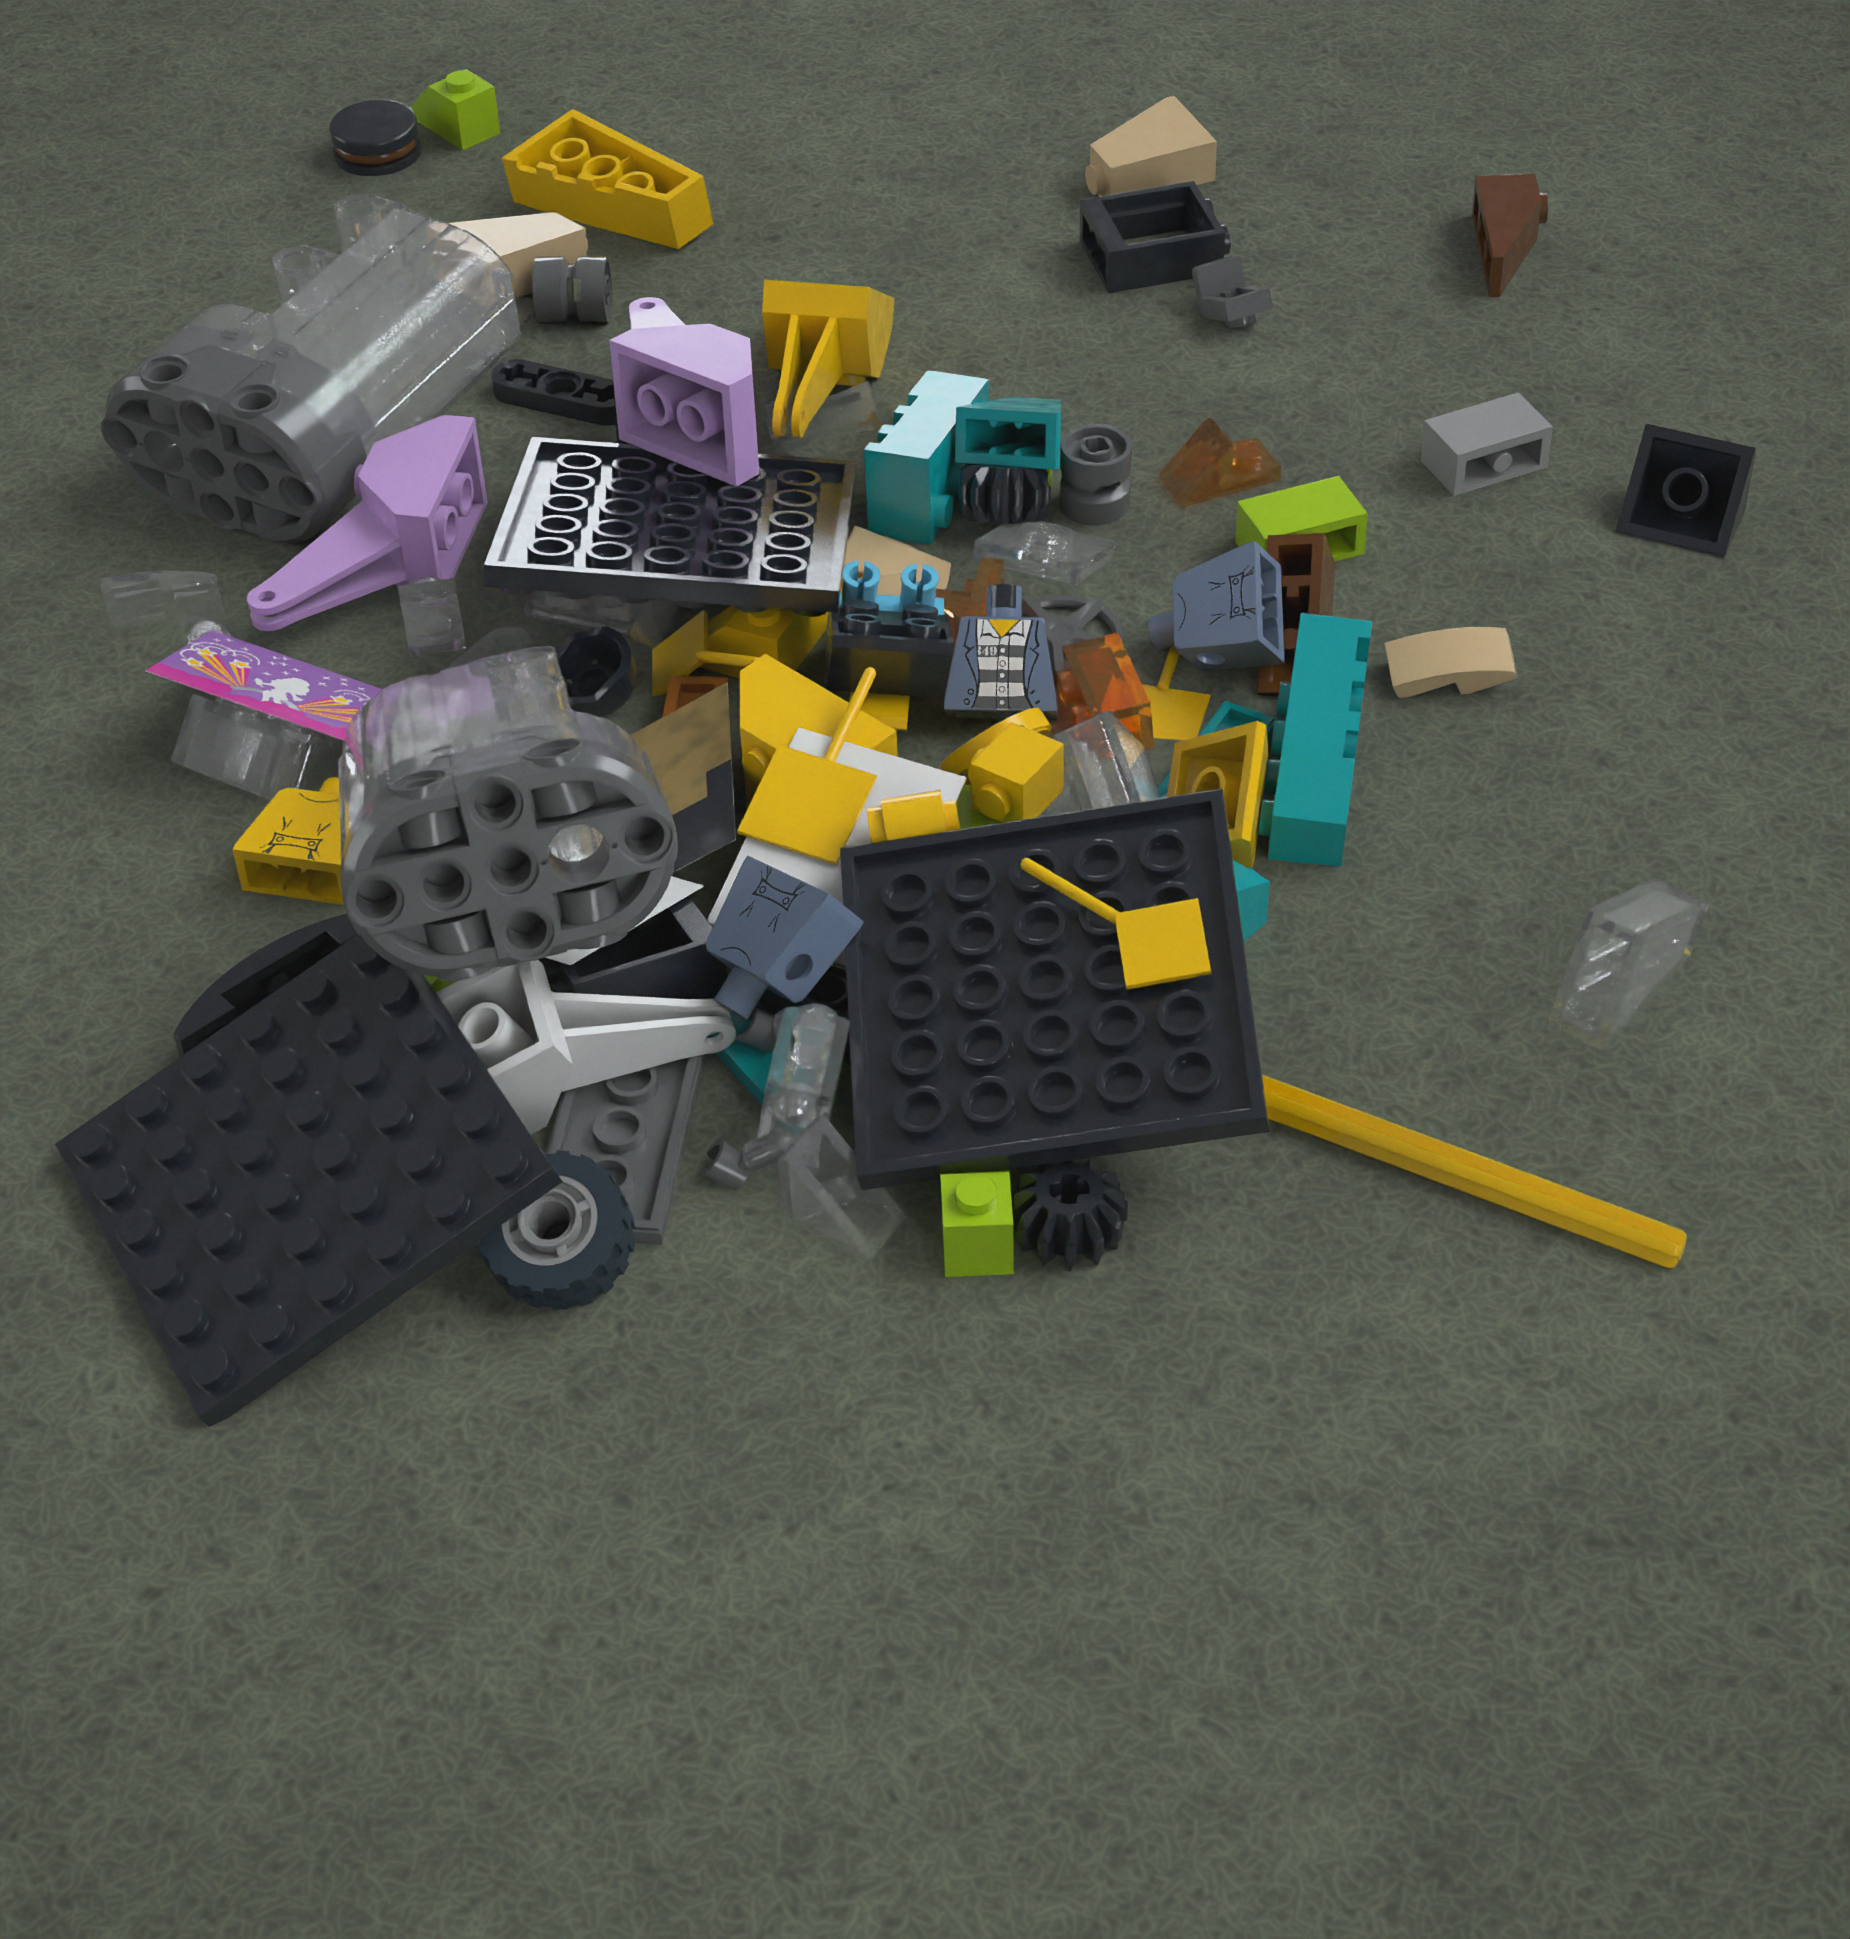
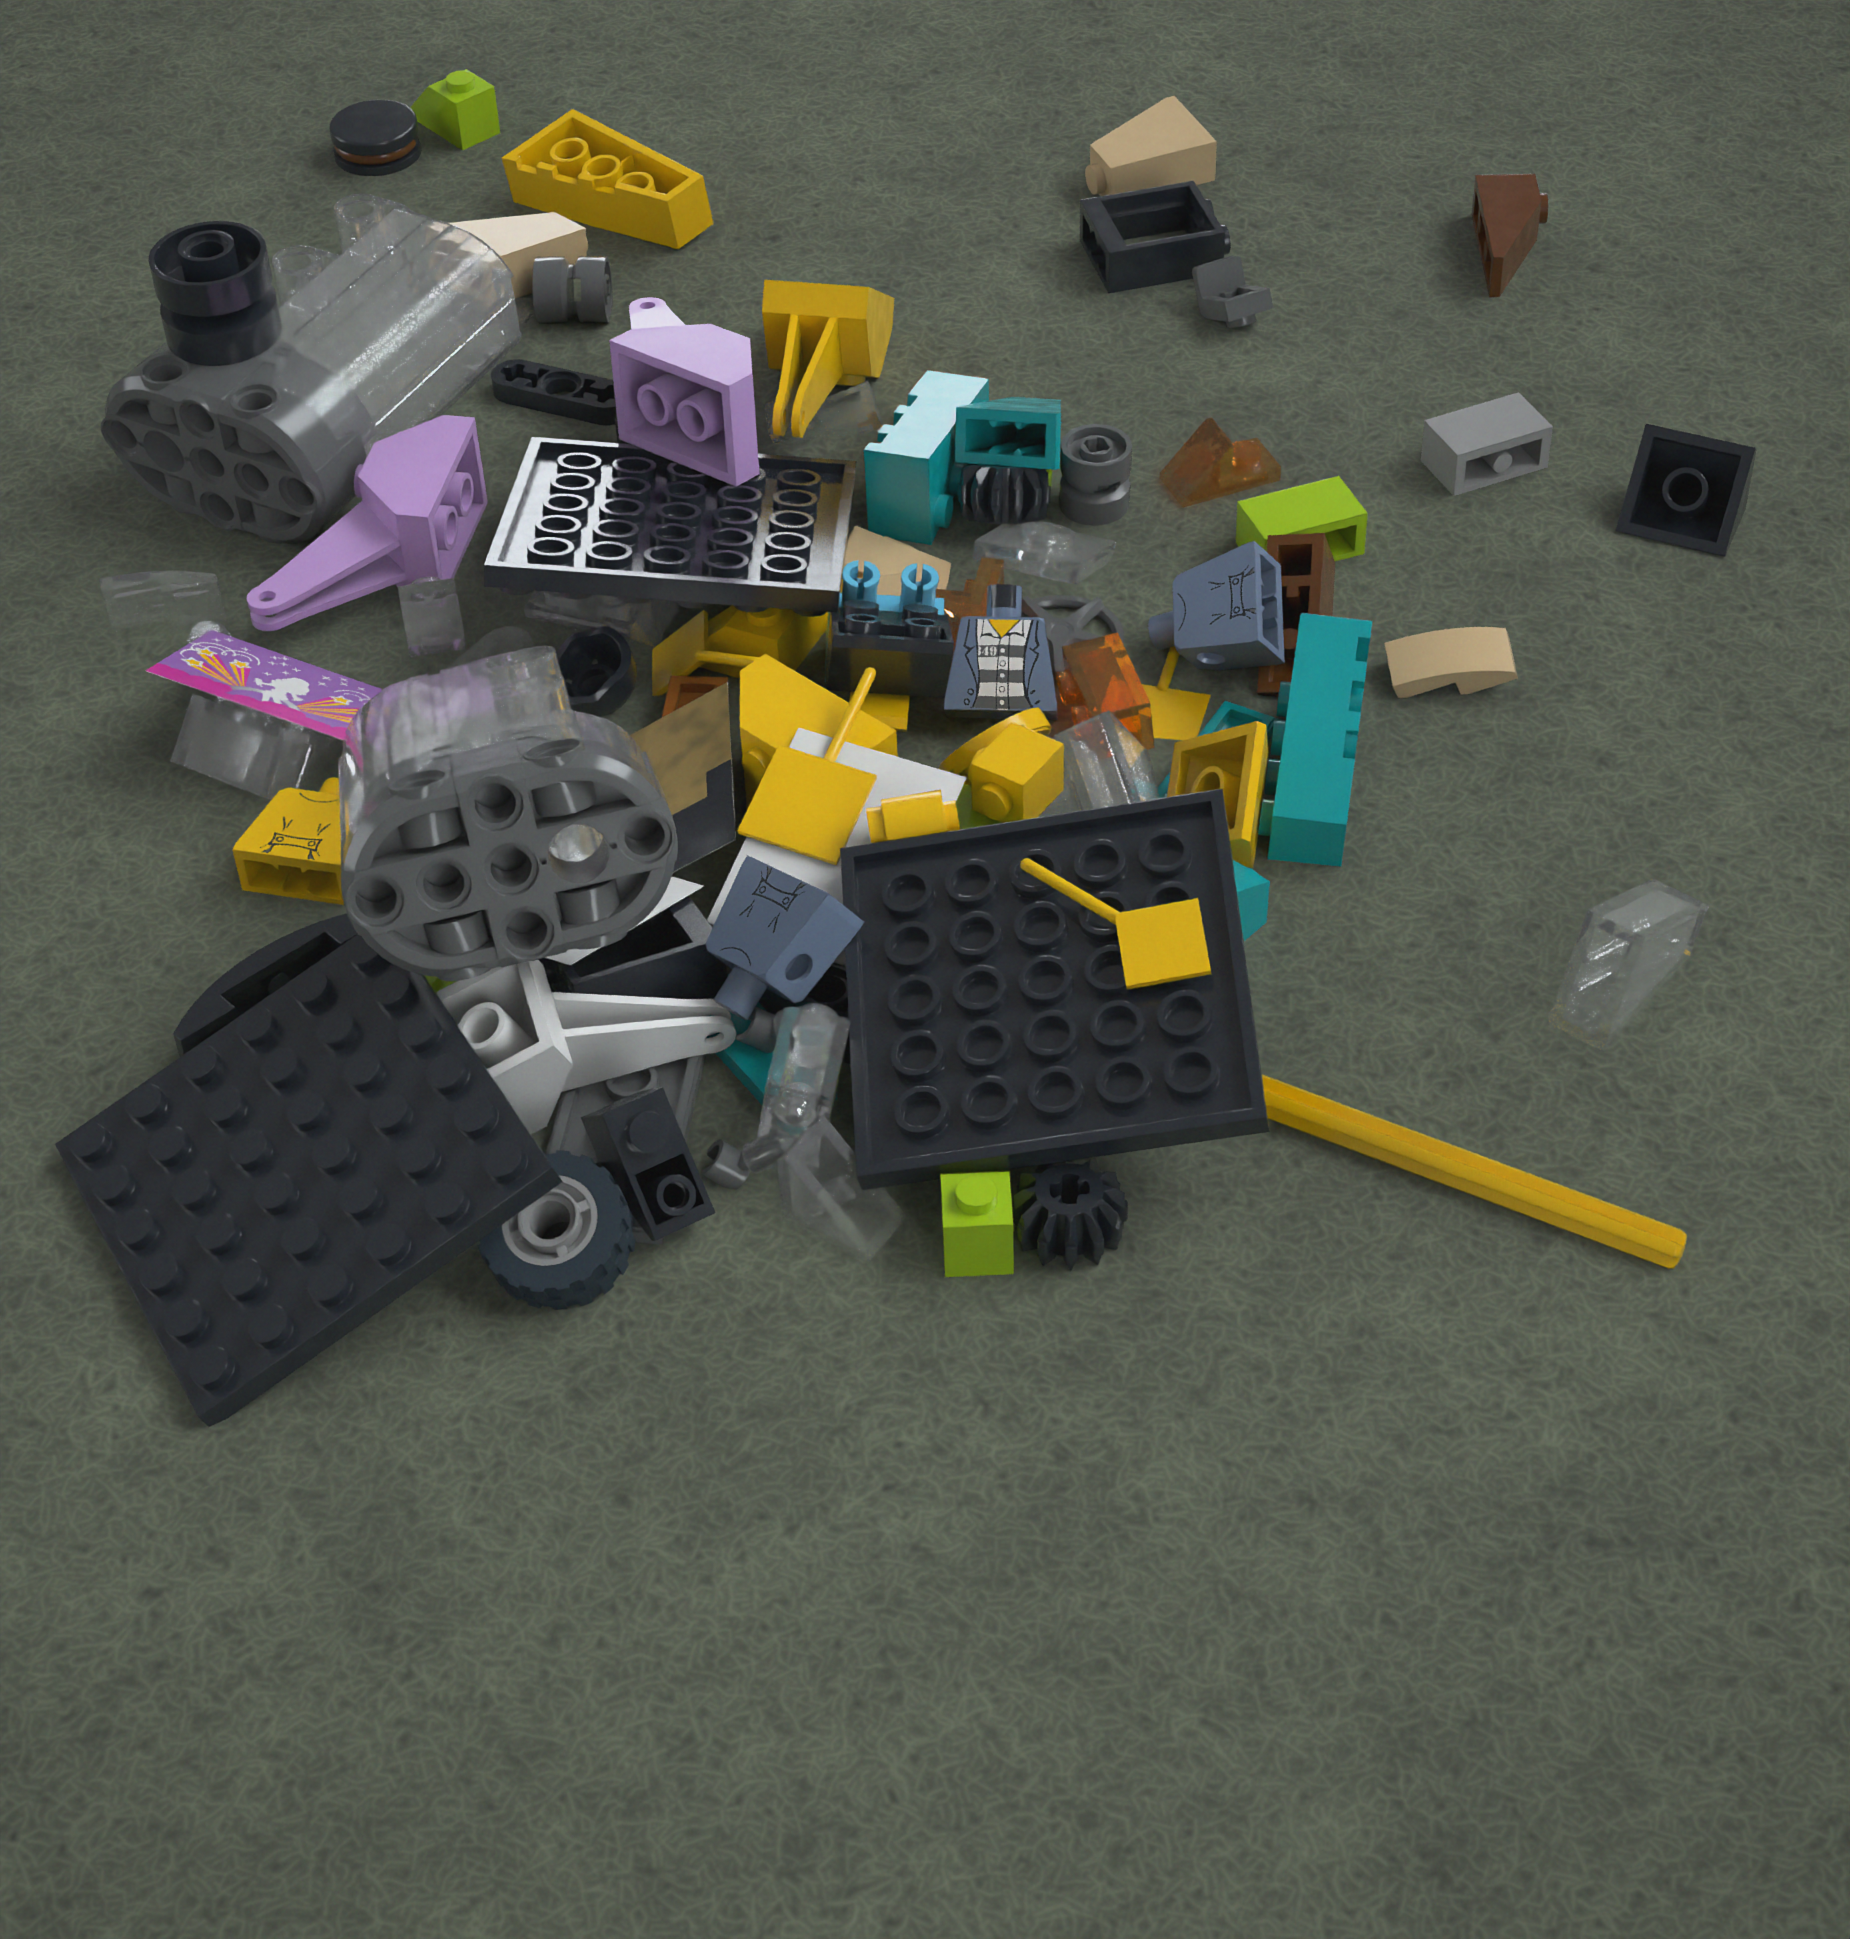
none -> black wheel [148,221,282,366]
none -> black slope [581,1087,716,1241]

